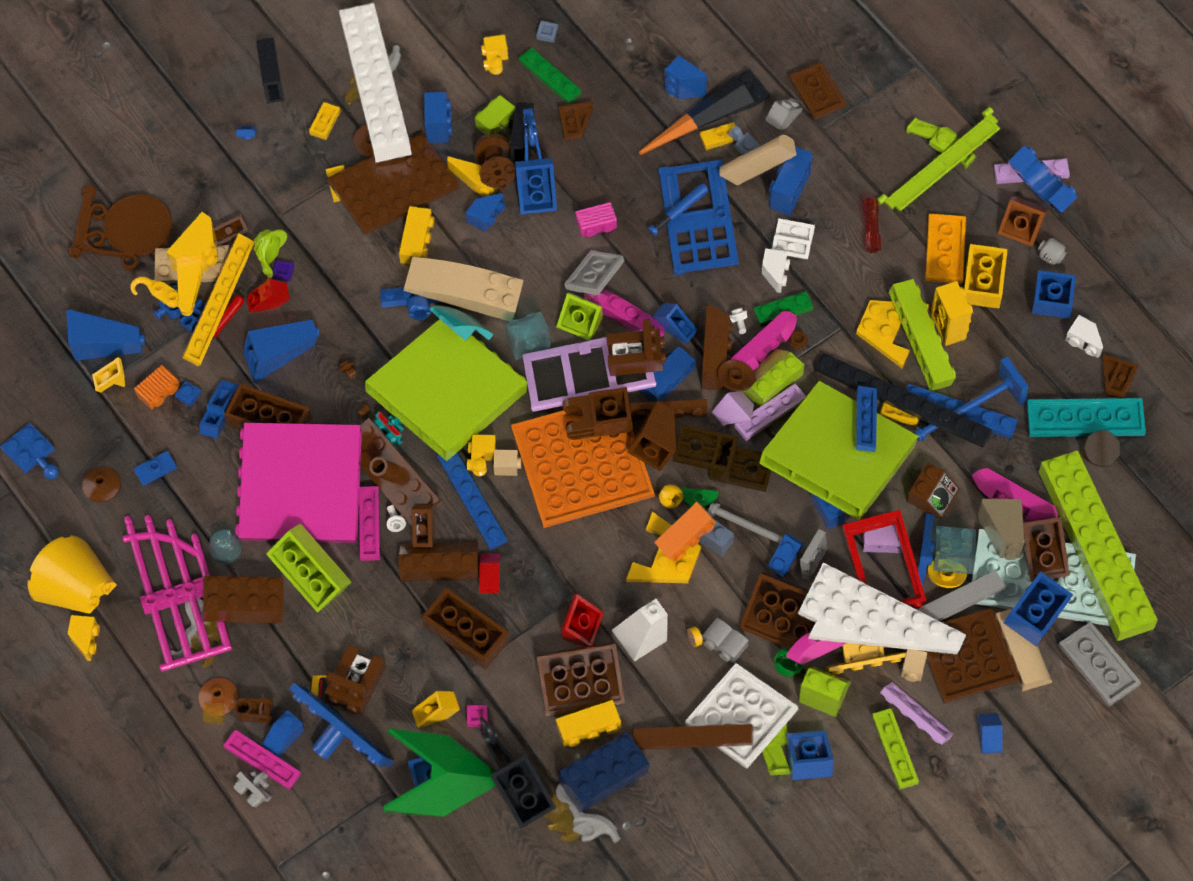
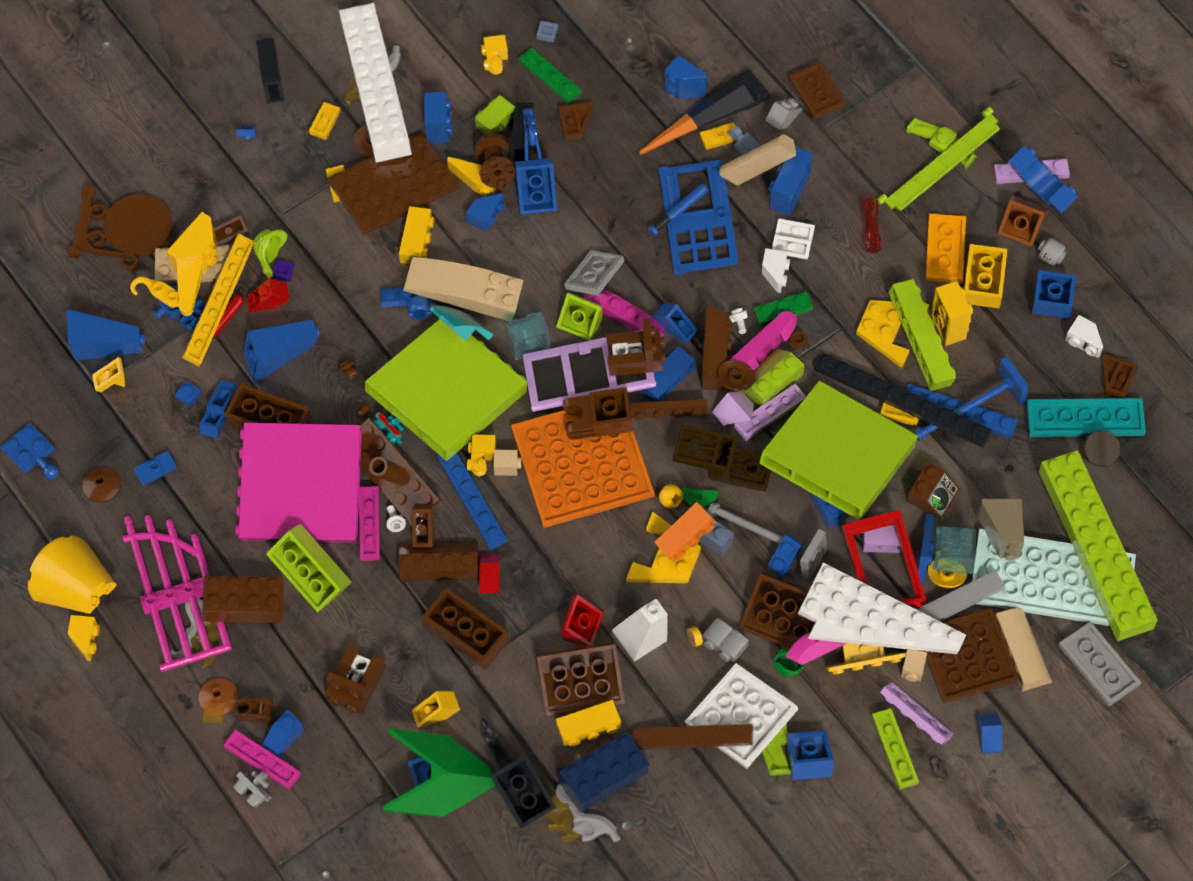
orange brick [134,365,180,410] -> none
clear light blue hat [209,529,242,564] -> none
blue plate [289,683,394,767] -> none
sticker [311,675,328,704] -> none
dark pink plate [467,705,487,727] -> none
dark pink brick [575,202,617,237] -> none
reddish brown slope [627,401,676,471] -> none
lime slope [799,667,851,717] -> none
blue plate [855,386,877,452] -> none
dark pink brick [972,468,1058,520] -> none
blue brick [1004,571,1073,646] -> none
reddish brown slope [1023,516,1070,582] -> none

